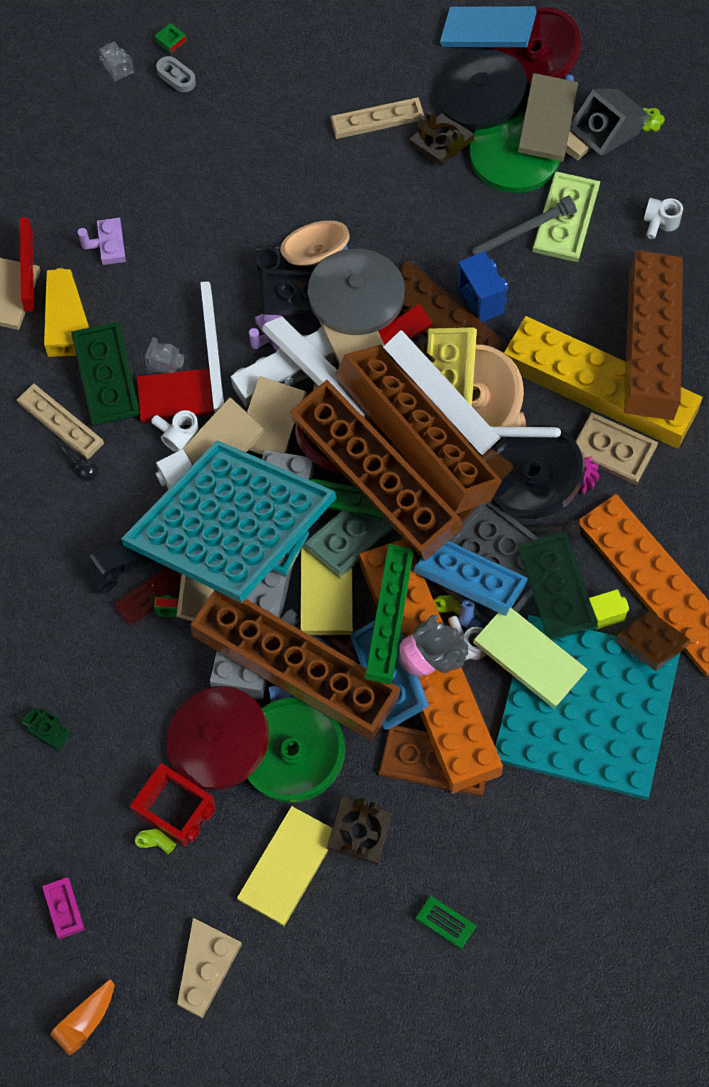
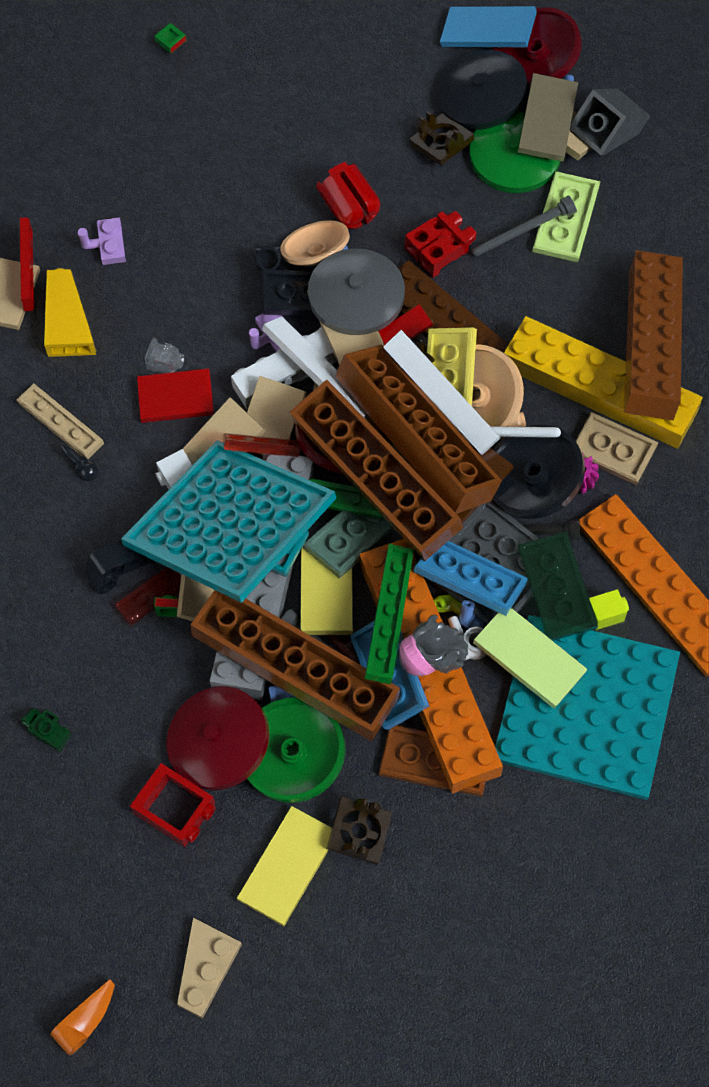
dark pink plate [42,877,85,939] -> none
dark green tile [71,321,140,426] -> none
clear brick [99,41,134,82] -> none
lime arm [135,829,176,854] -> none
white piece [151,410,199,452] -> none
light grey plate [156,56,196,92] -> none
white tile [200,281,224,413] -> none
tan tile [330,97,424,139] -> none
green tile [416,896,477,950] -> none
blue brick [457,251,508,322] -> none
reddish brown plate [616,611,690,672] -> none
lime plant [642,108,665,132] -> none
white piece [644,198,683,239] -> none
none -> clear red tile [223,433,300,457]
none -> red cylinder [316,162,380,230]
none -> red hips [404,211,477,278]

